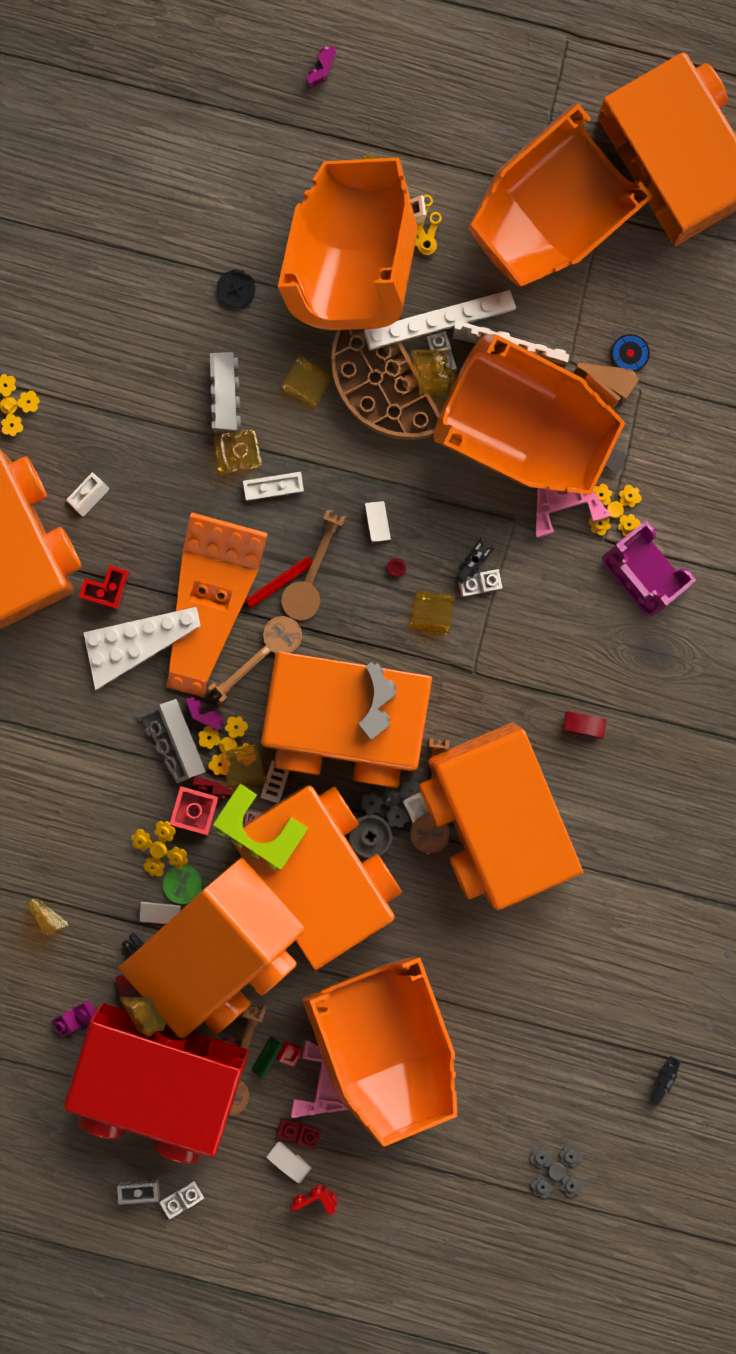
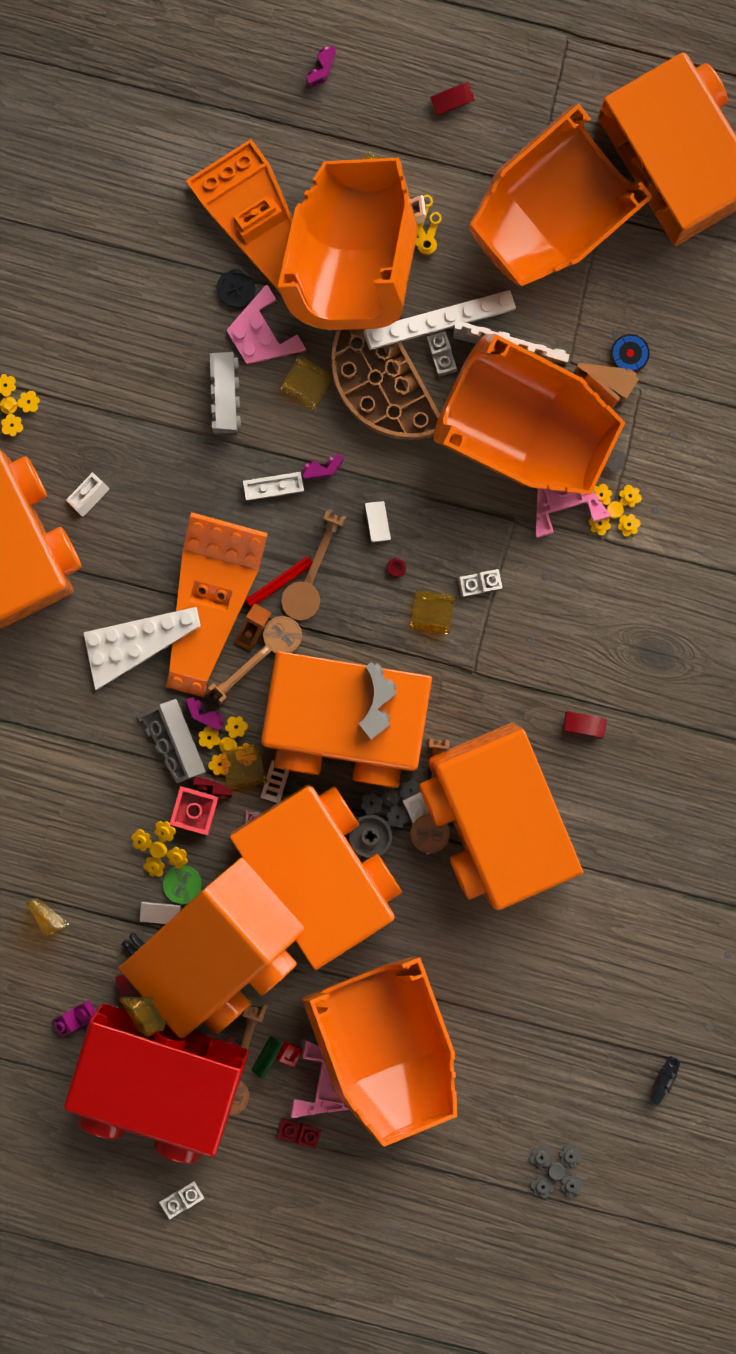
red brick [79,565,130,610] -> none
light grey brick [117,1179,160,1205] -> none
clear yellow slope [213,429,262,475] -> none
lime arch [213,784,308,870] -> none
white slope [267,1142,312,1183] -> none
red bracket [290,1184,339,1216] -> none
clear yellow slope [411,350,455,395] -> none
black hinge [456,538,495,584] -> none
magenta windscreen [602,520,697,617] -> none
none -> orange wing [186,139,293,294]
none -> bright pink wing [227,285,306,365]
none -> dark orange slope [234,604,272,652]
none -> magenta slope [301,453,344,480]
none -> dark red slope [430,82,476,116]

